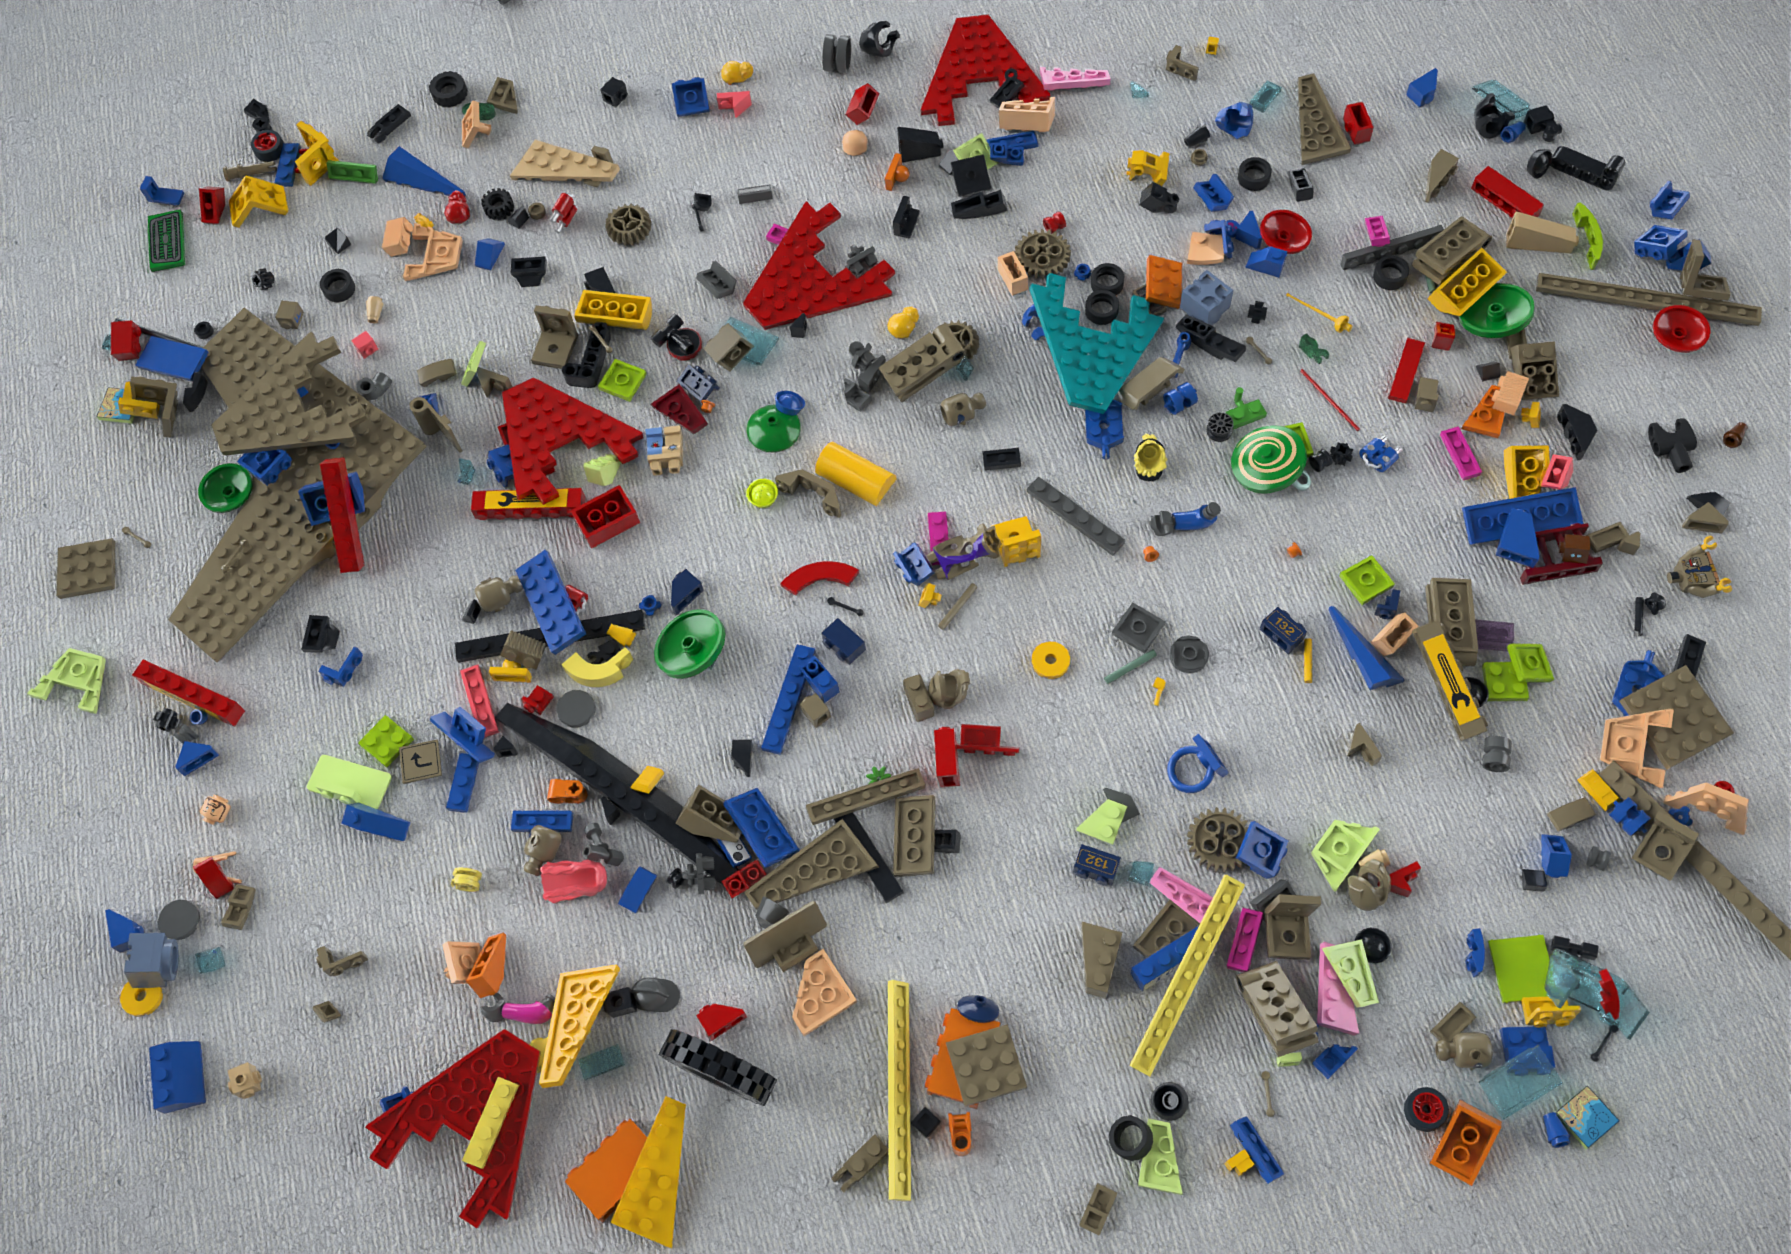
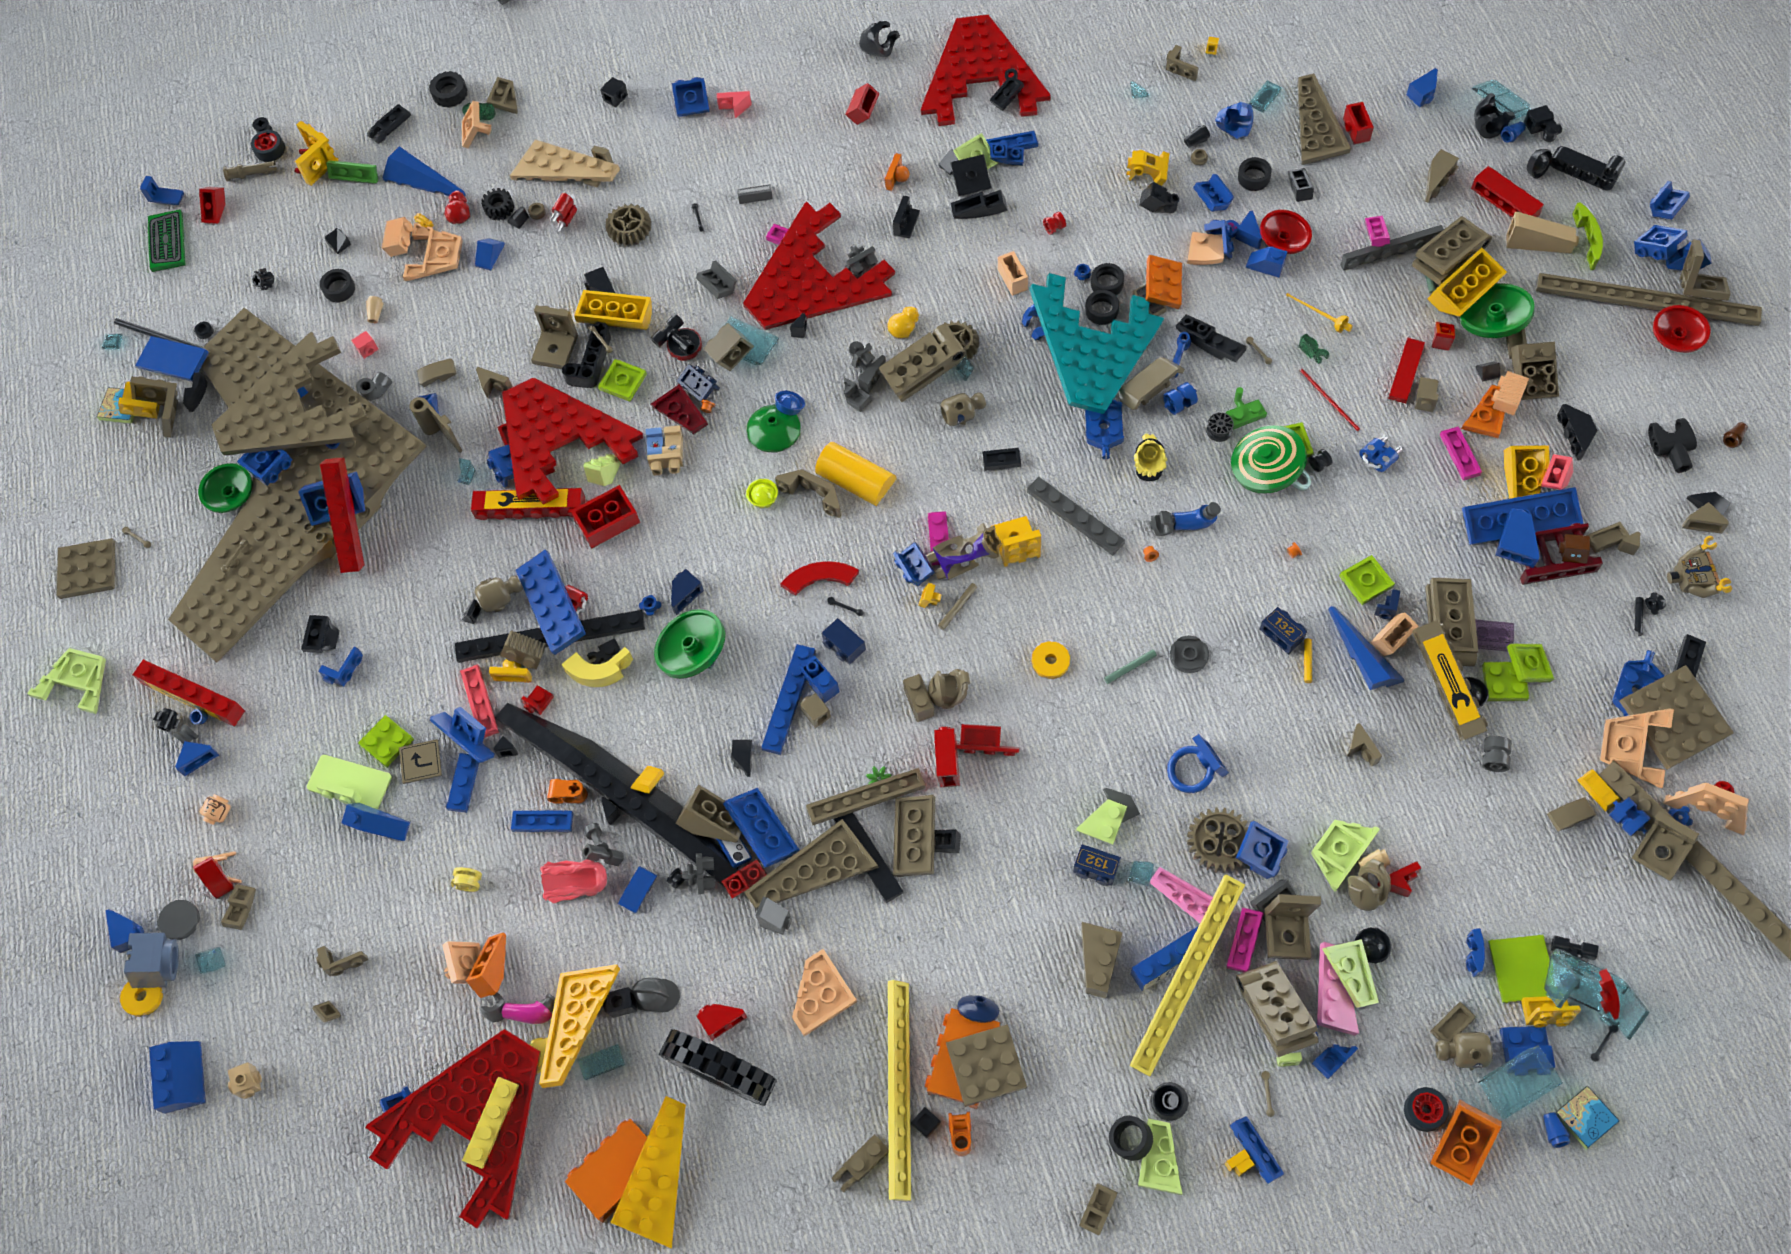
red brick [111,320,141,361] -> none
yellow bracket [229,175,288,228] -> none
black slope [244,98,270,123] -> none
blue plate [274,143,302,187] -> none
dark tan brick [275,300,304,329] -> none
yellowish green tile [461,341,486,387] -> none
black slope [510,256,547,287] -> none
dark tan piece [523,825,562,876] -> none
dark grey tile [556,690,596,728] -> none
yellow cone [606,623,636,647] -> none
black tile [693,193,712,212] -> none
yellow hair [721,61,753,85] -> none
dark tan bracket [743,901,827,972] -> none
dark grey wheel [822,34,851,73] -> none
light nougat hair [842,130,868,156] -> none
black slope [897,127,944,163] -> none
light nougat wedge [999,97,1055,132] -> none
dark tan gear [1014,229,1071,280] -> none
bright pink wing [1040,67,1111,91] -> none
dark grey plate [1112,602,1166,654] -> none
dark tan wing [1133,900,1200,958] -> none
yellow hand [1153,677,1166,706] -> none
sand blue piece [1180,270,1234,325] -> none
black gear [1247,301,1268,324] -> none
black gear [1330,442,1353,466] -> none
black tyre [1373,255,1409,290] -> none
yellow tile [1521,402,1541,428] -> none
black slope [1522,869,1547,892] -> none
blue slope [1541,834,1572,878] -> none
dark grey wheel [1586,846,1611,871] -> none

